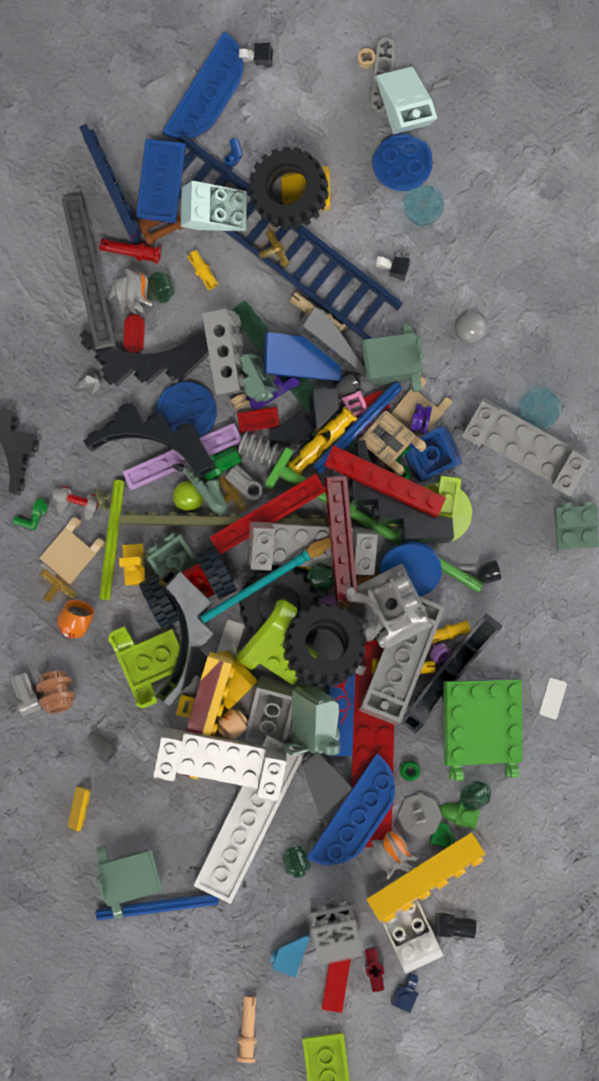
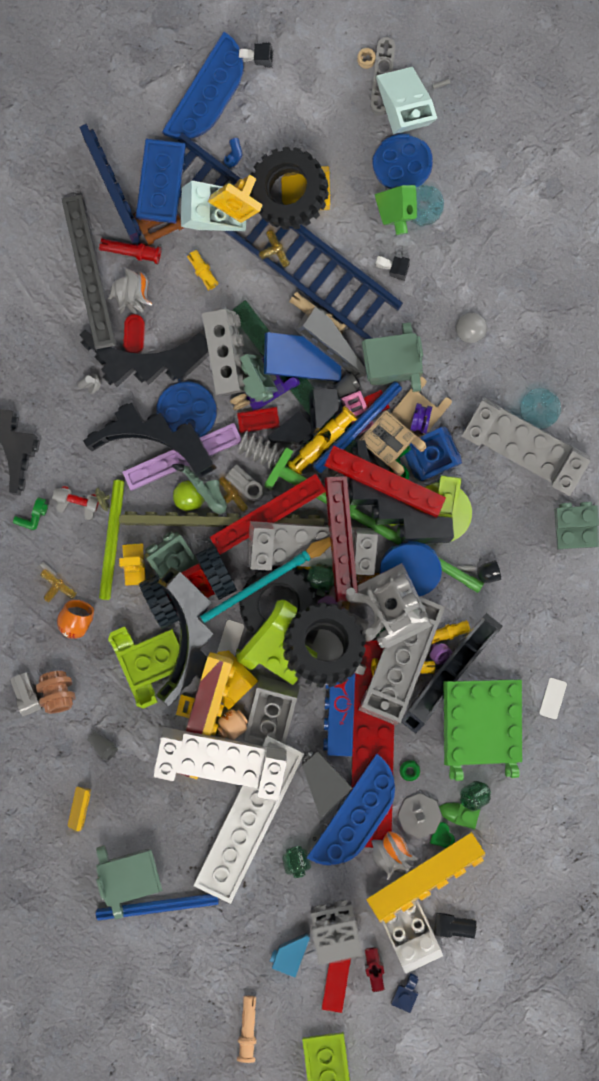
tan flag [40,517,106,585] -> none
clear green head [148,272,175,303] -> none
green piece [205,447,242,481] -> none
sand green piece [281,686,340,756] -> none
none -> yellow bracket [208,175,262,223]
none -> bright green torso [375,185,417,235]

